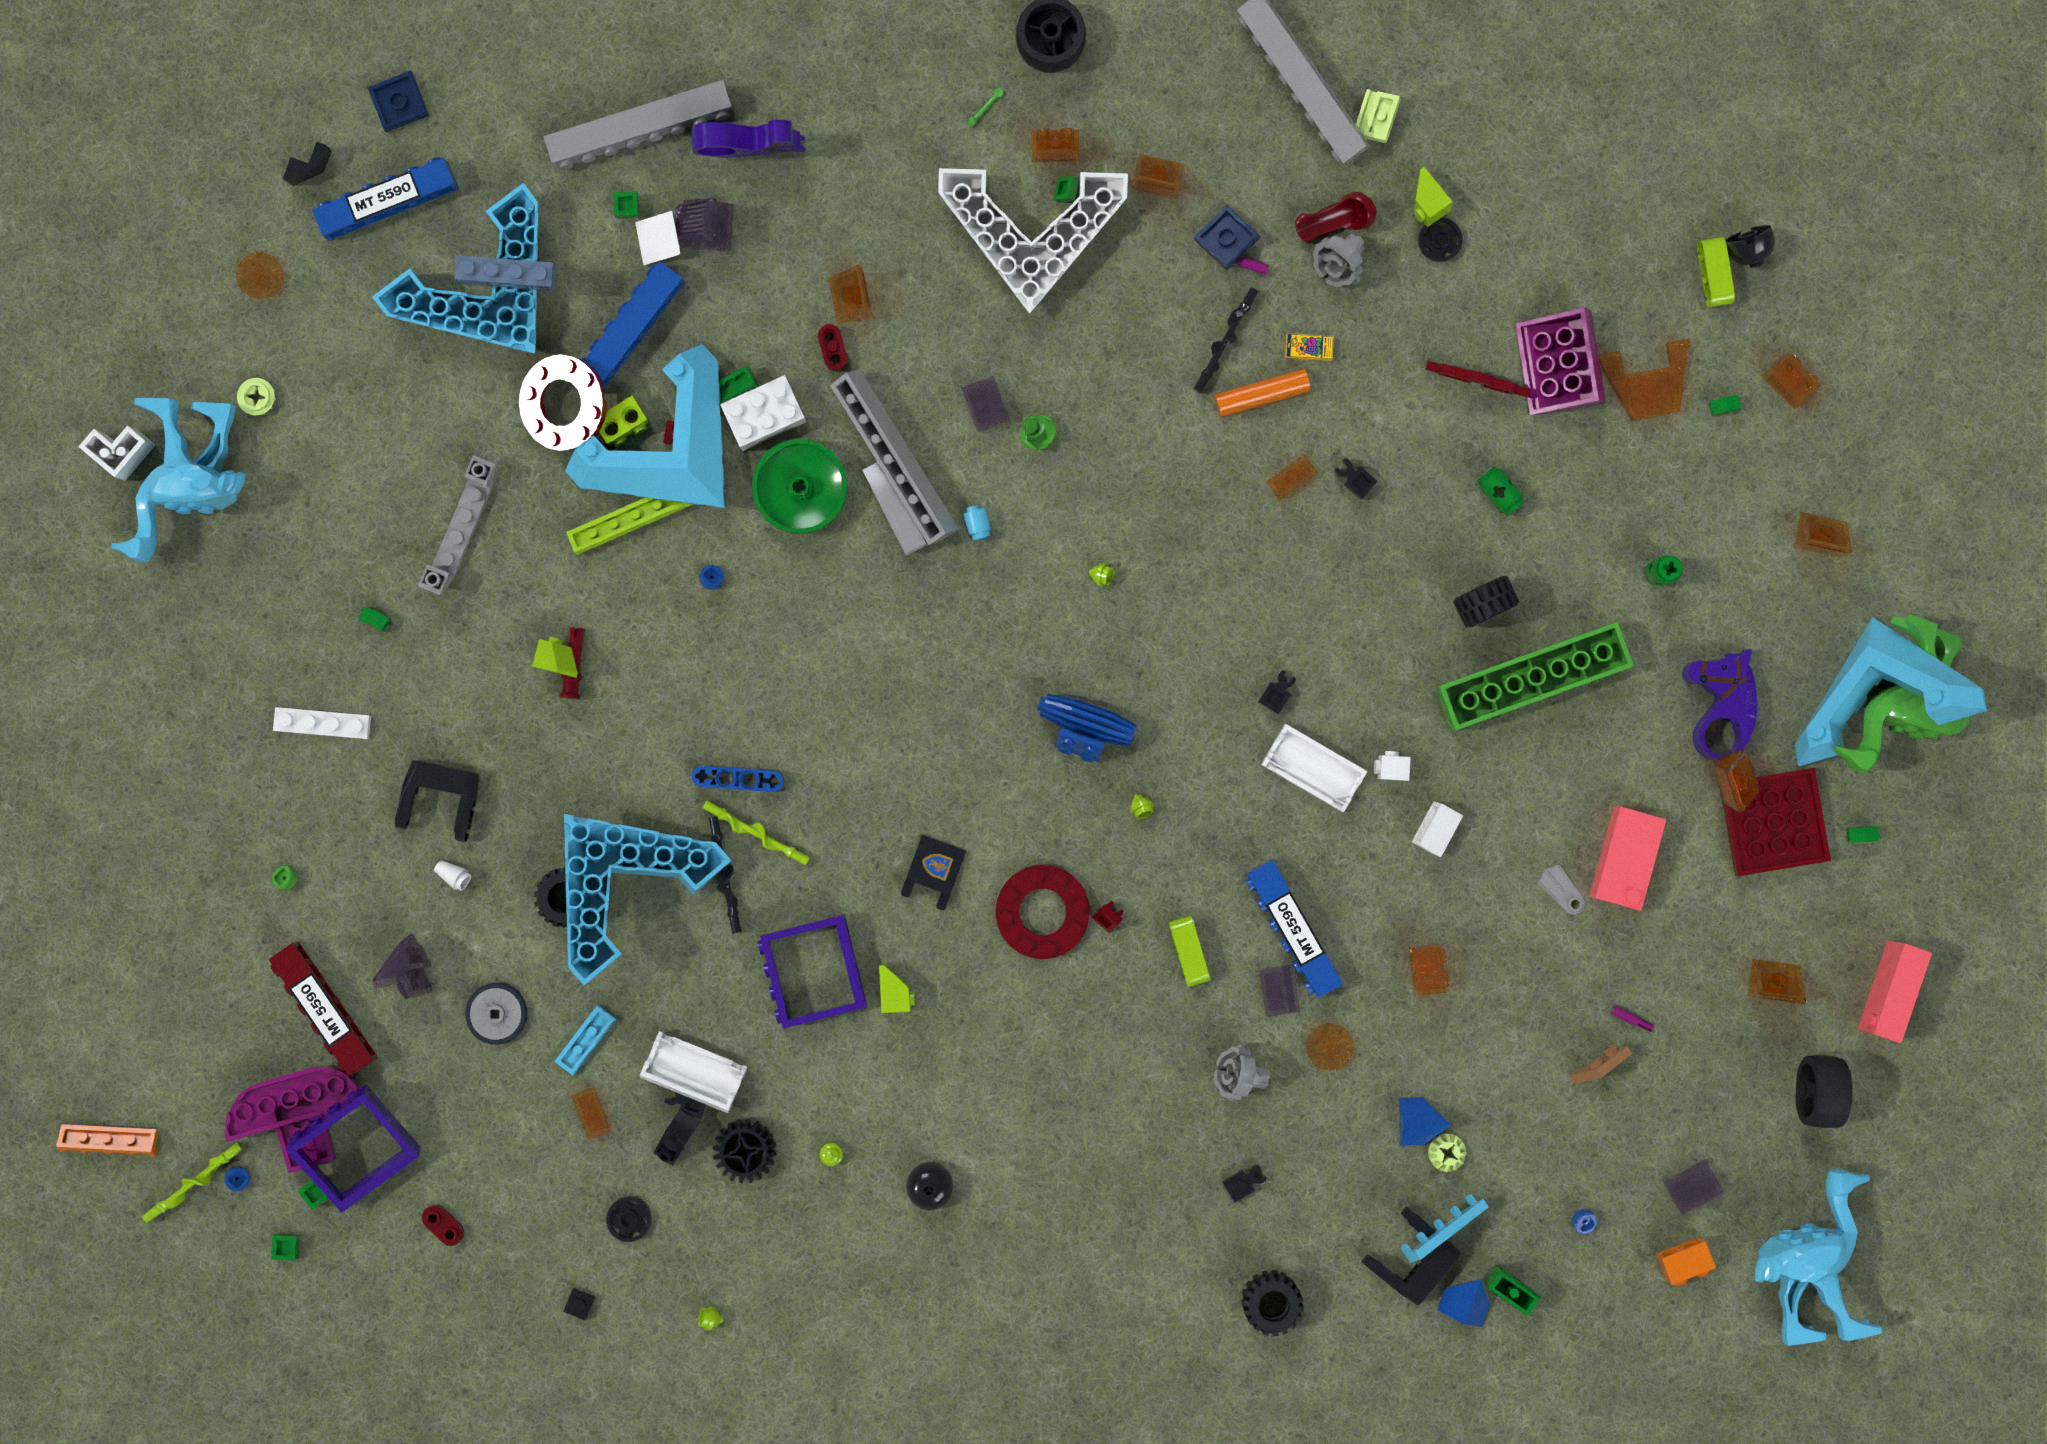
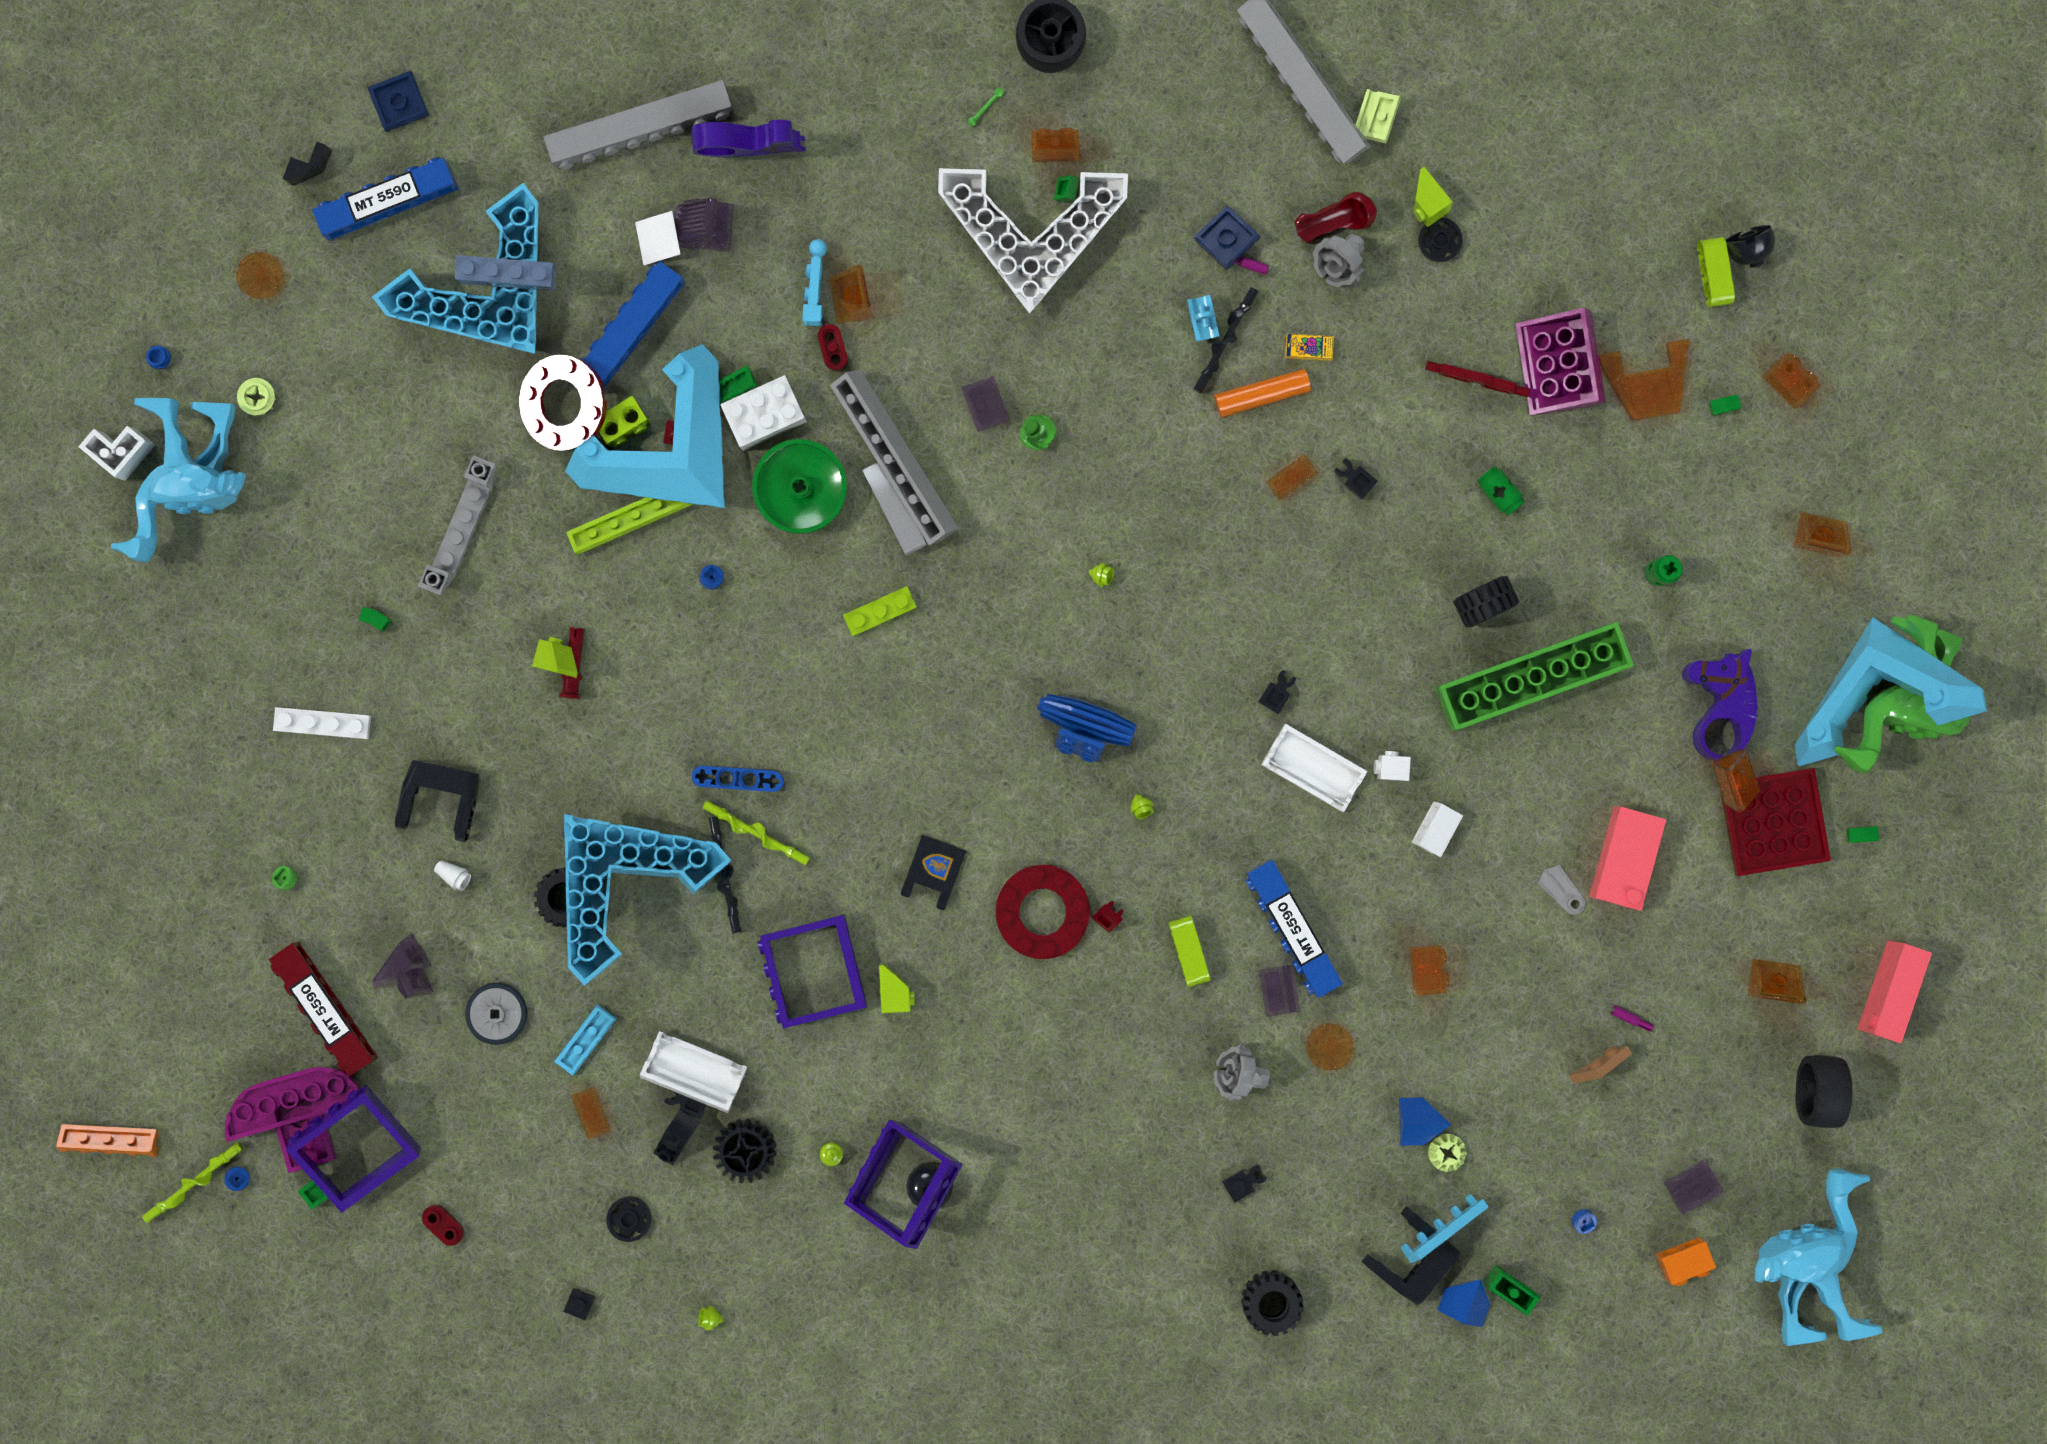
green plate [271,1234,299,1261] -> none
green plate [613,192,639,218] -> none
medium azure brick [963,505,992,541] -> none
clear orange slope [1131,153,1185,199] -> none
none -> blue plate [146,346,171,369]
none -> medium azure plate [802,239,827,326]
none -> lime plate [843,586,917,637]
none -> dark purple window [844,1119,963,1249]
none -> medium azure hips [1187,295,1219,342]

